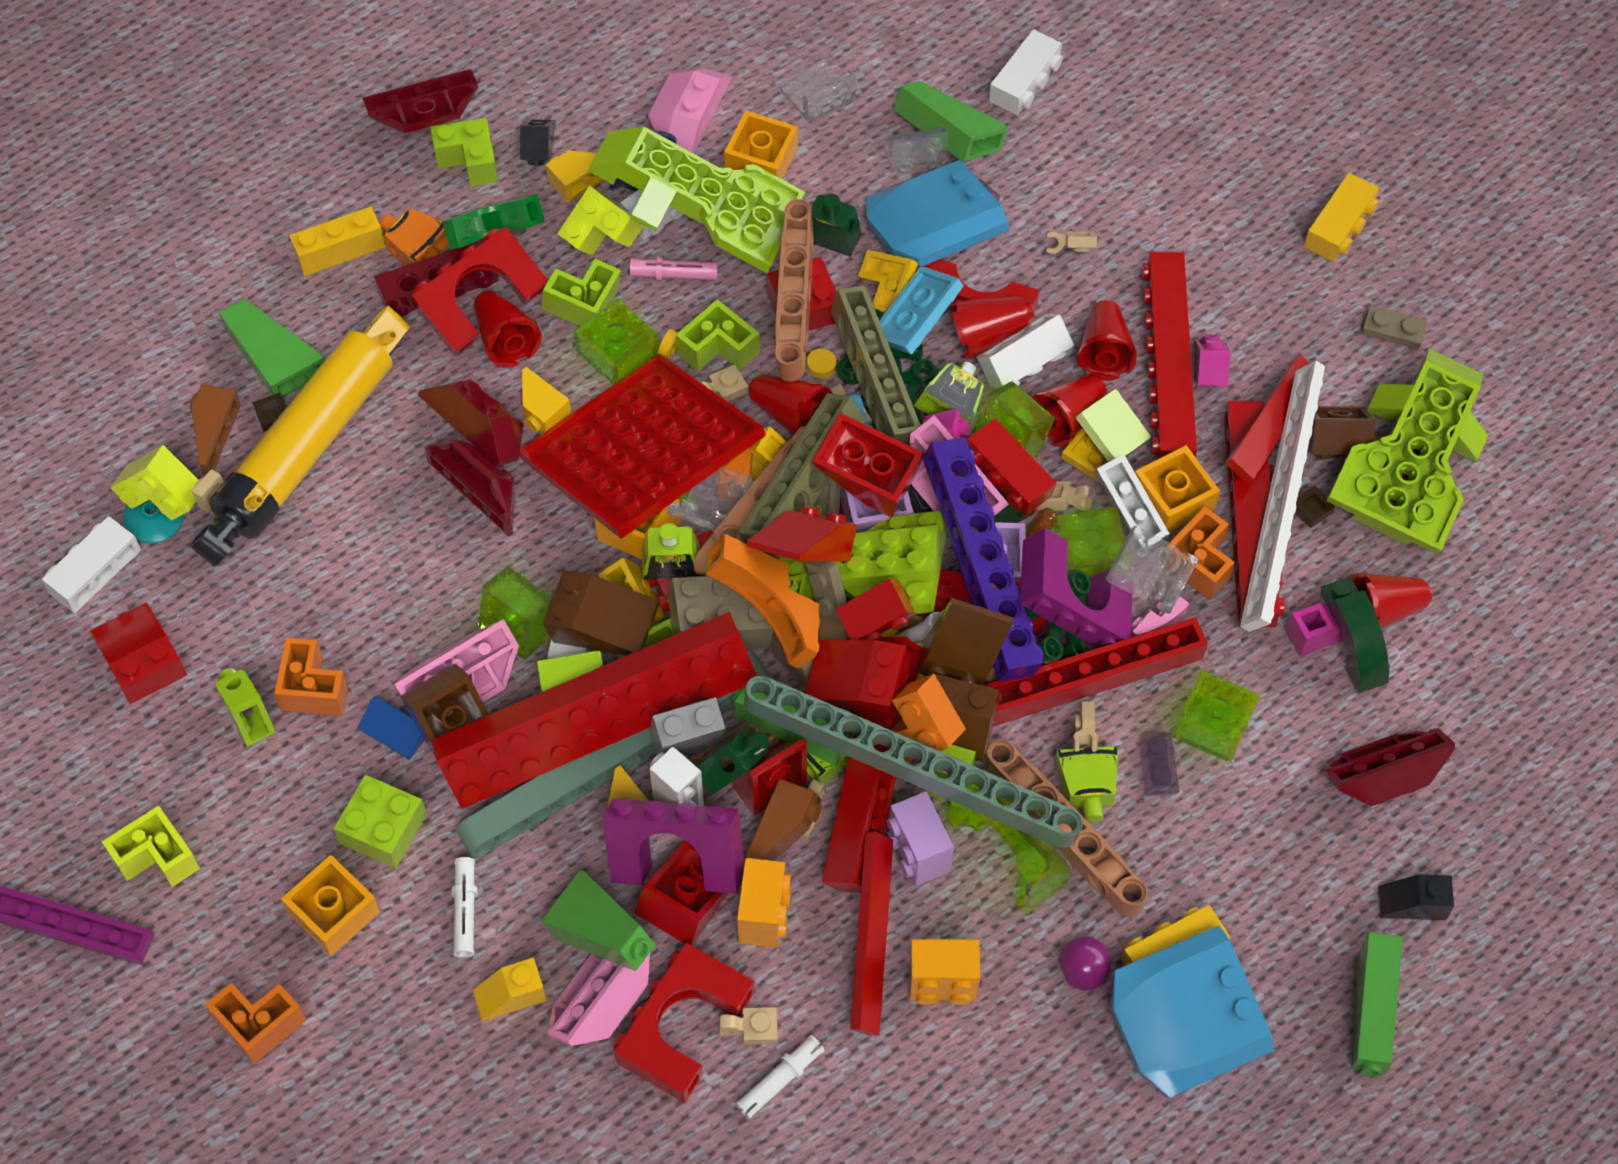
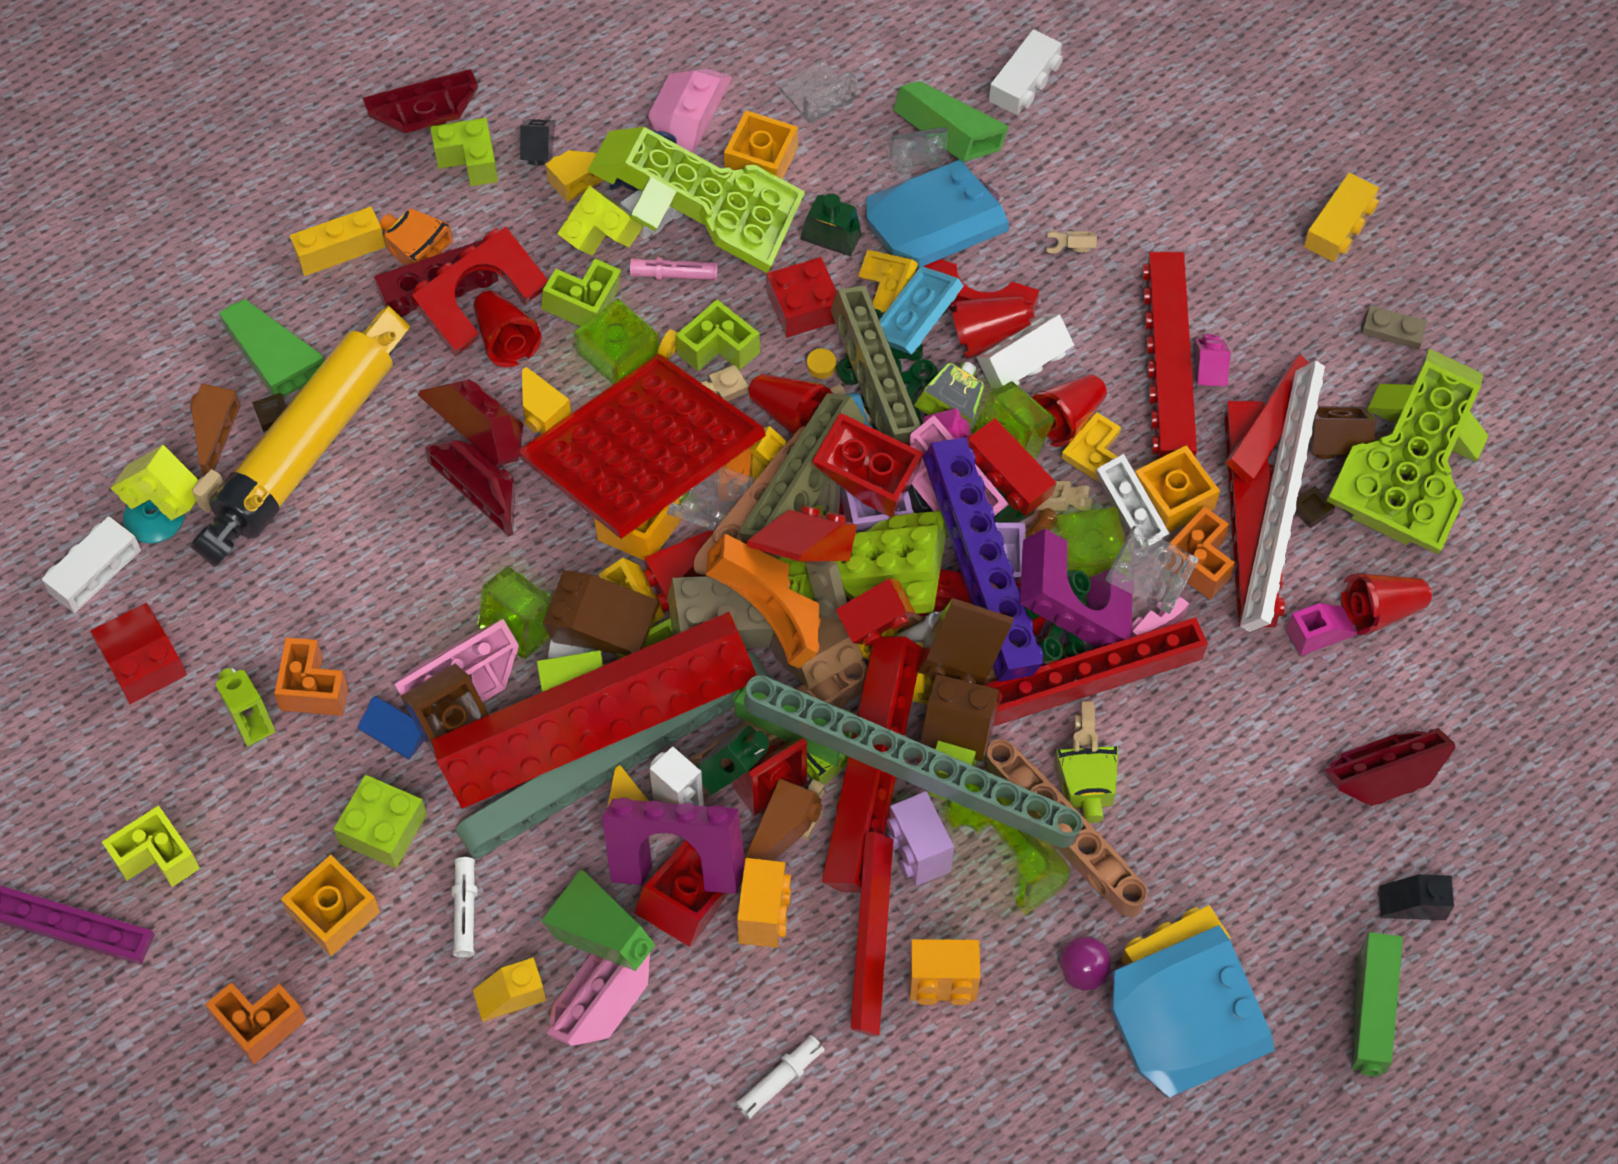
green arch [443,194,545,250] -> none
red arch [613,942,755,1103] -> none
lime torso [642,523,702,580] -> none
light grey brick [649,697,726,755] -> none
tan plate [719,1007,778,1045] -> none
nougat beam [775,199,814,382] -> none
red slope [805,640,913,719] -> none
orange brick [891,674,966,763] -> none
yellowish green tile [1075,389,1151,462] -> none
red cone [1077,300,1137,381] -> none
clear purple plate [1139,732,1179,796] -> none
clear neon green brick [1172,670,1261,763] -> none
dark green arch [1321,577,1389,693] -> none

